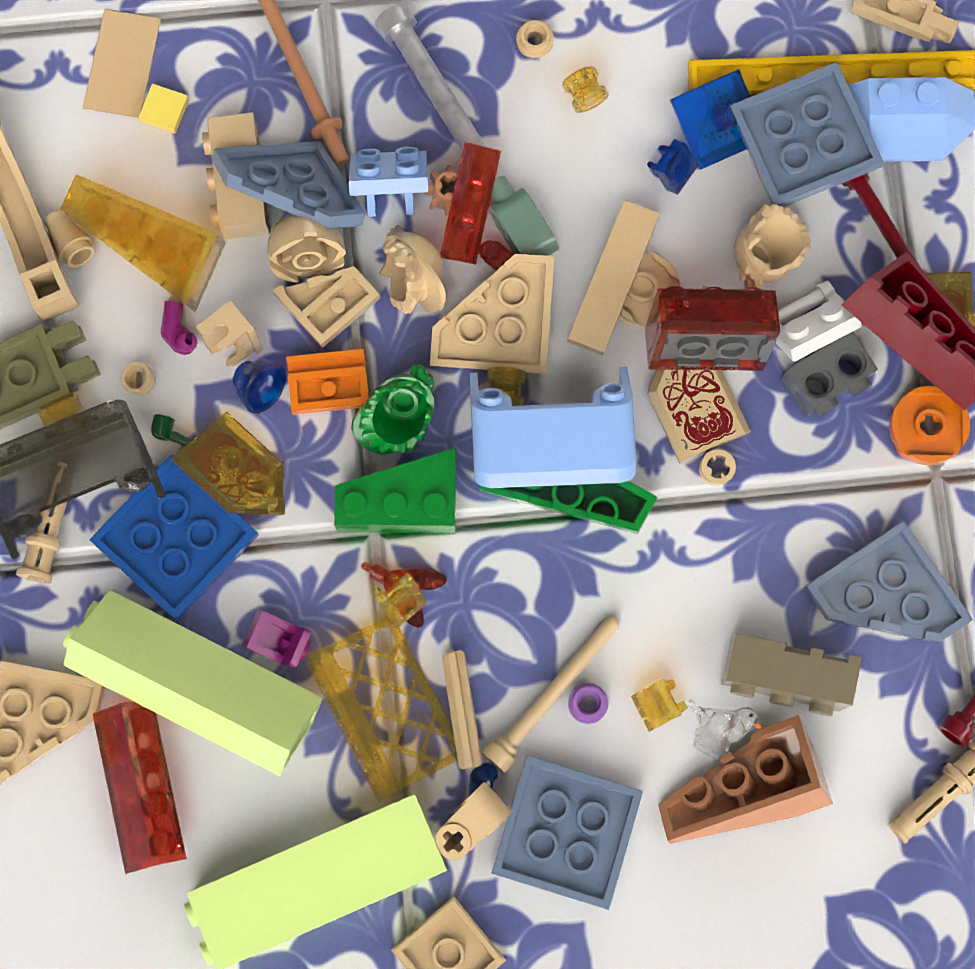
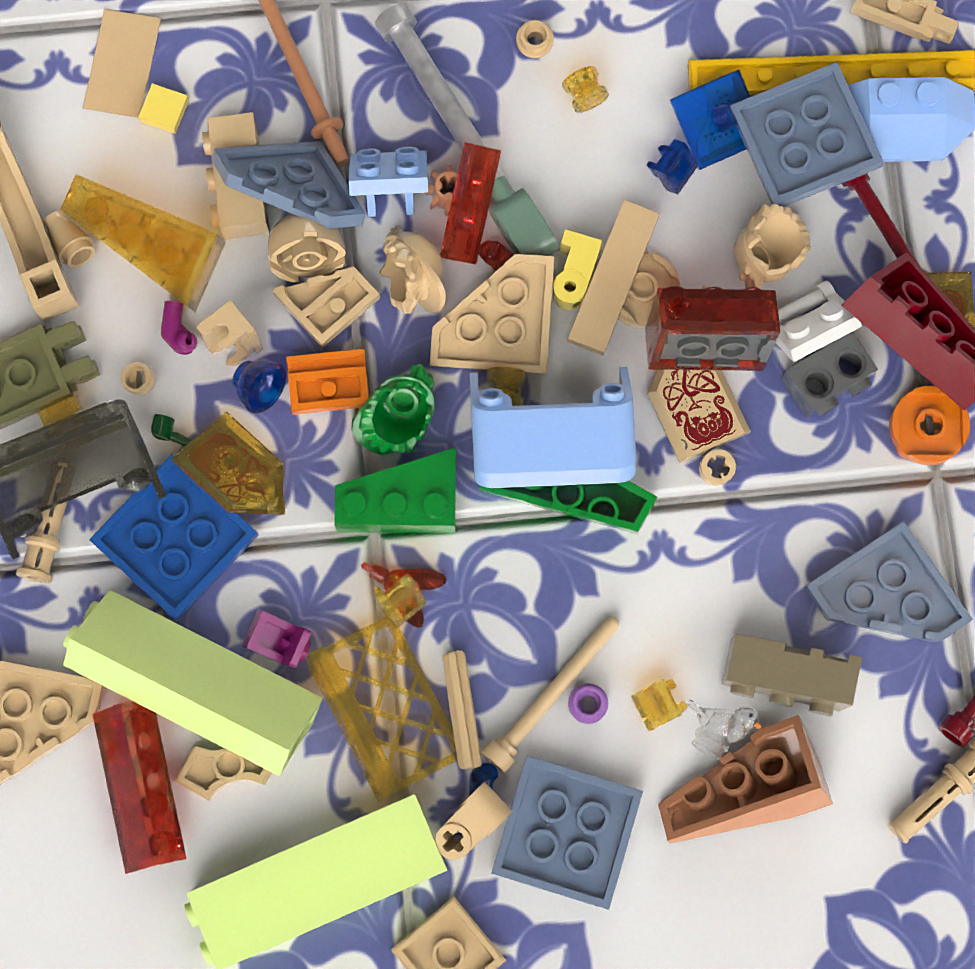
none -> tan tile [173,745,272,801]
none -> light yellow leg [552,229,602,310]

